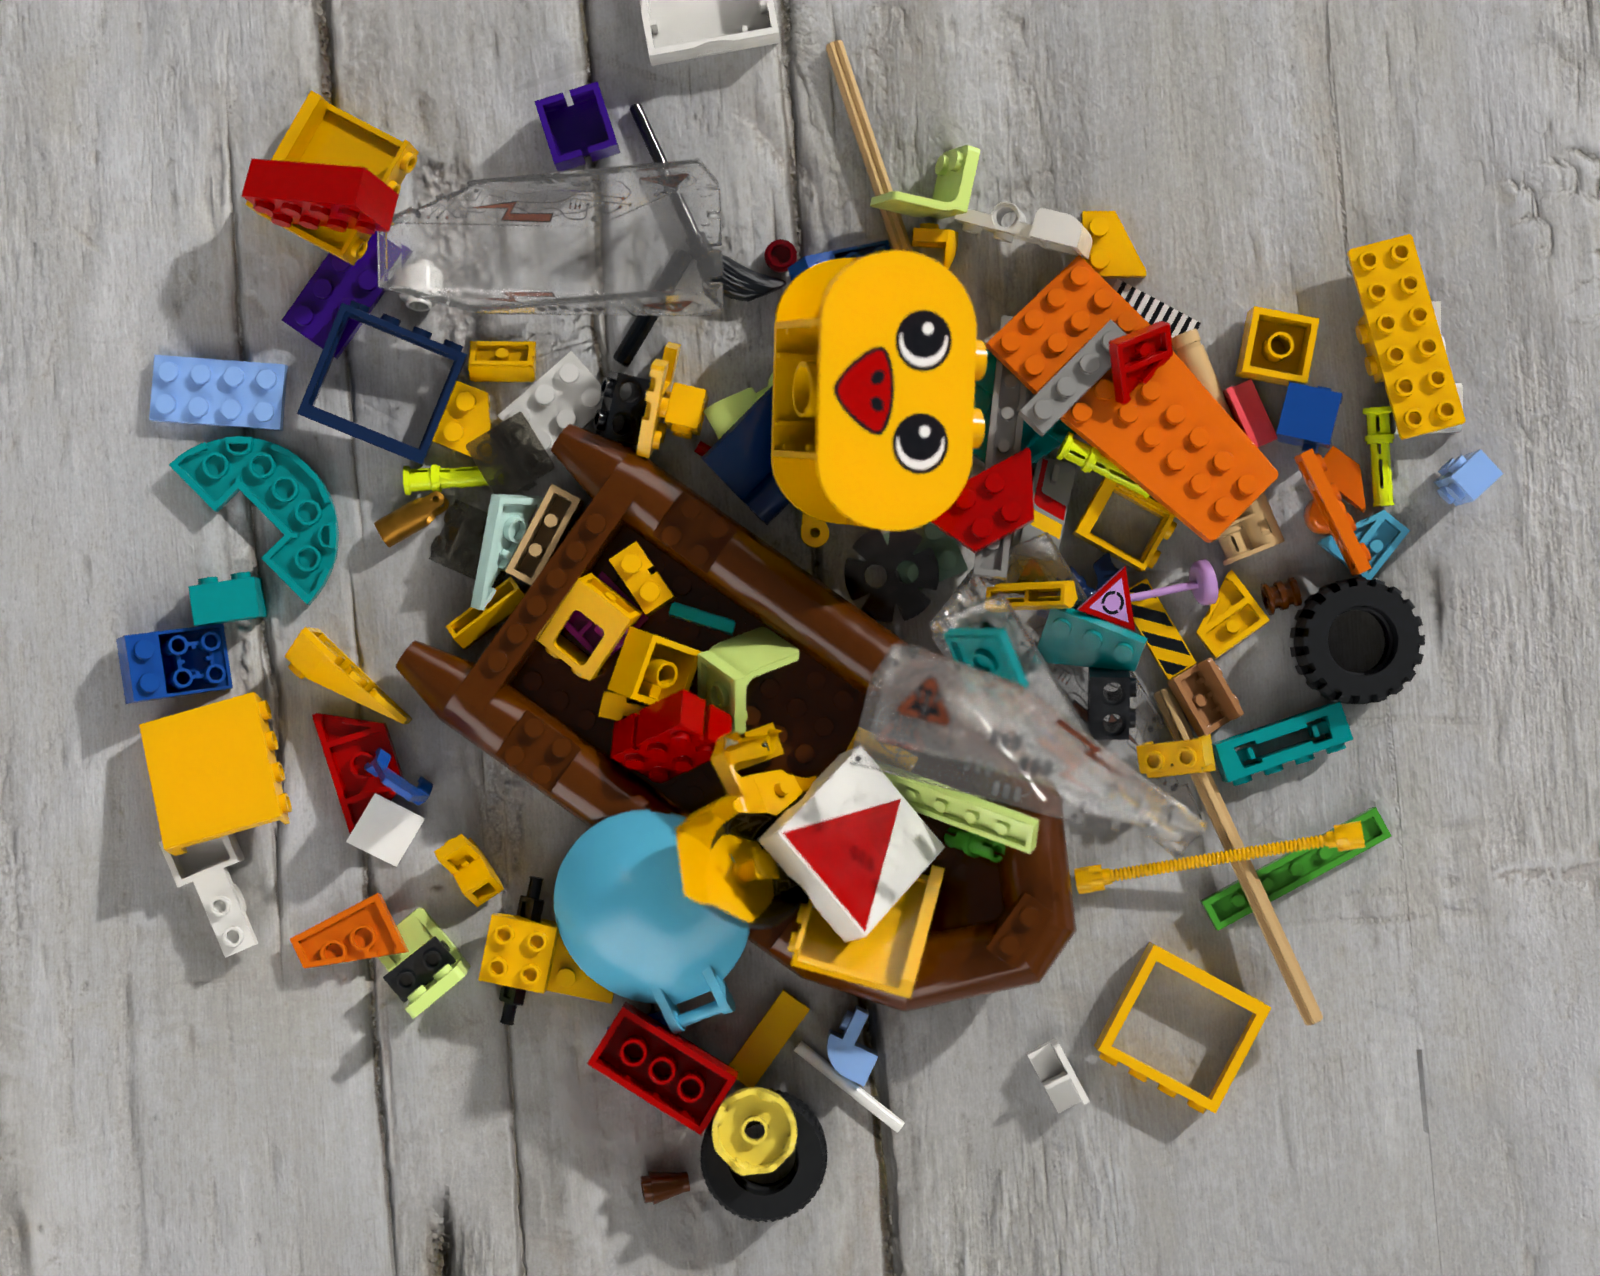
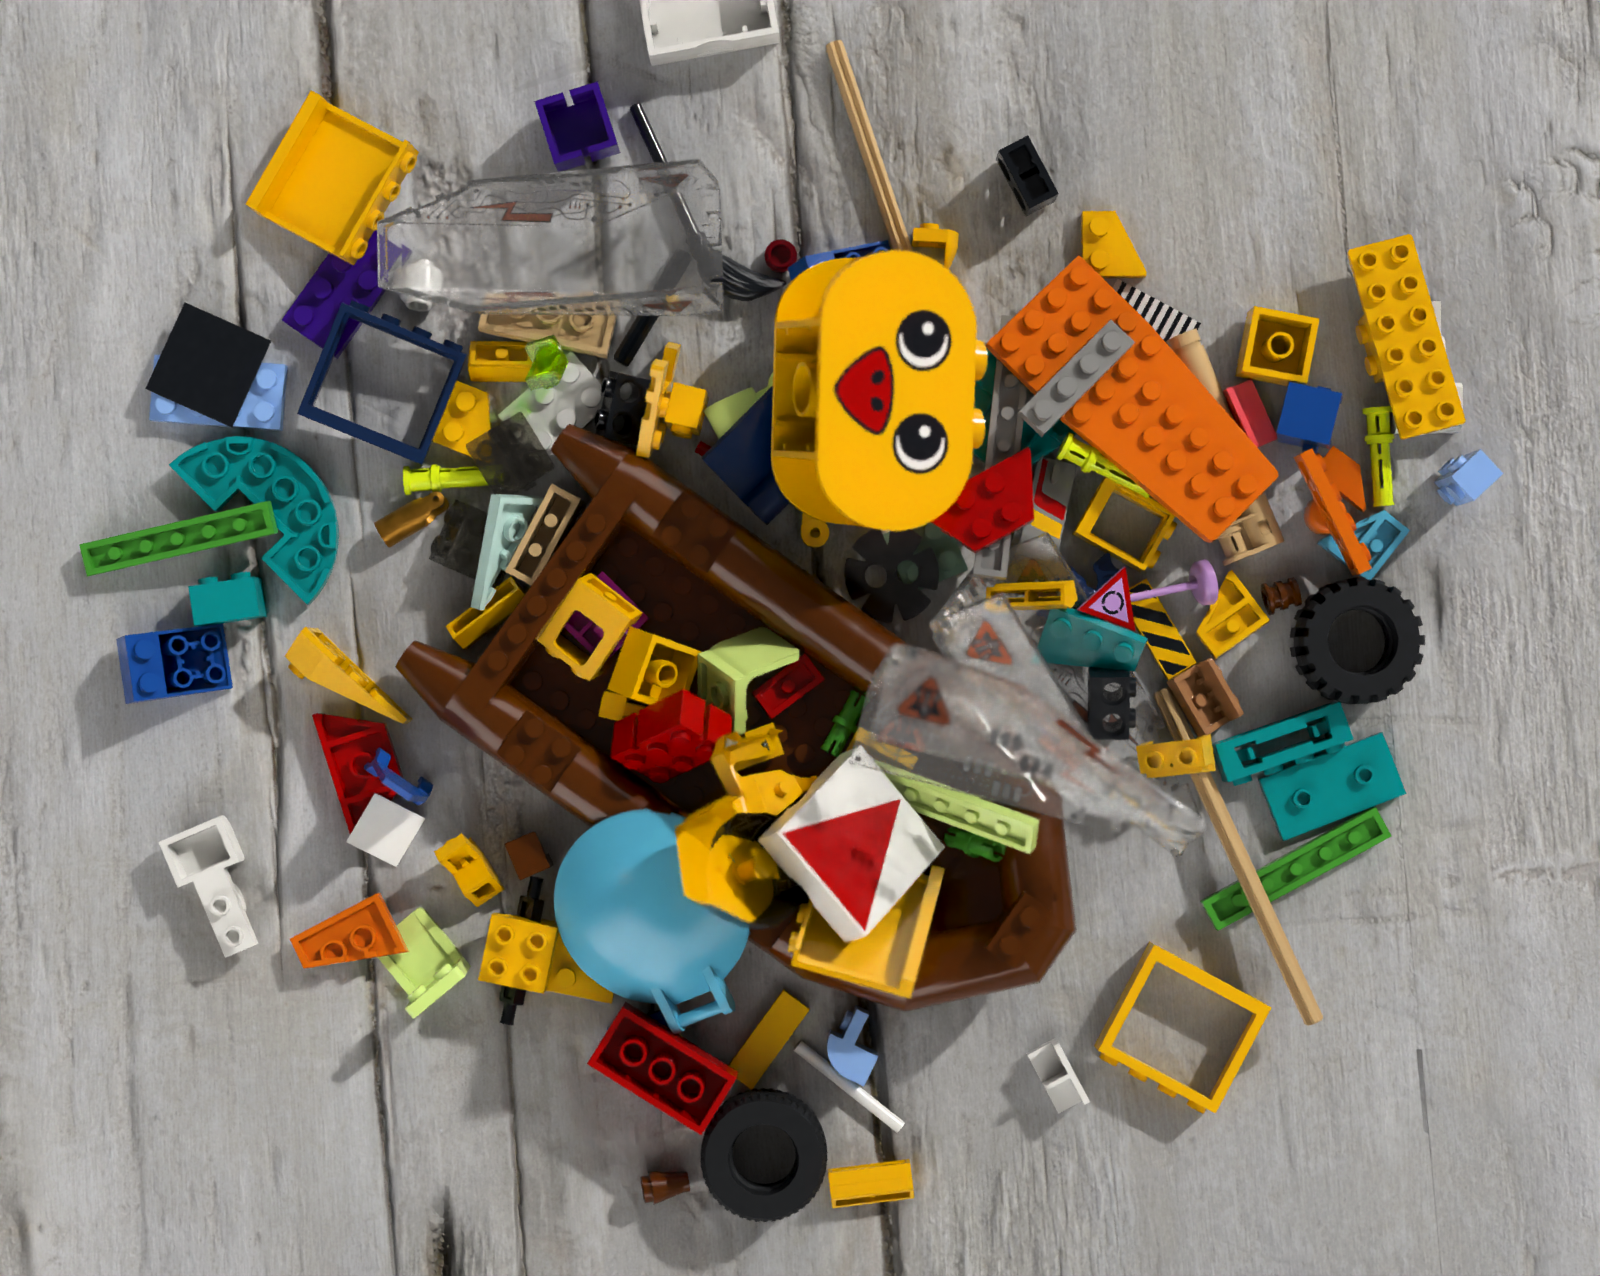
yellow panel [139,692,292,856] -> none
red brick [241,159,399,235] -> none
black hinge [383,936,456,1003] -> none
yellow piece [609,541,676,617] -> none
teal tile [669,602,736,636] -> none
light yellow plate [712,1087,797,1176] -> none
yellowish green piece [870,145,980,219] -> none
teal plate [943,628,1029,692] -> none
white plate [954,201,1092,259] -> none
yellow hose [1074,821,1365,895] -> none
red wing [1109,321,1173,405] -> none
none -> bright green plate [79,501,278,576]
none -> black sticker [145,302,271,427]
none -> tan wing [478,294,621,359]
none -> reddish brown panel [504,831,553,880]
none -> clear neon green bracket [525,335,569,391]
none -> red plate [751,653,825,720]
none -> bright green pin [820,690,870,758]
none -> yellow piece [828,1159,914,1208]
none -> black brick [996,135,1059,216]
none -> teal plate [1258,732,1406,841]

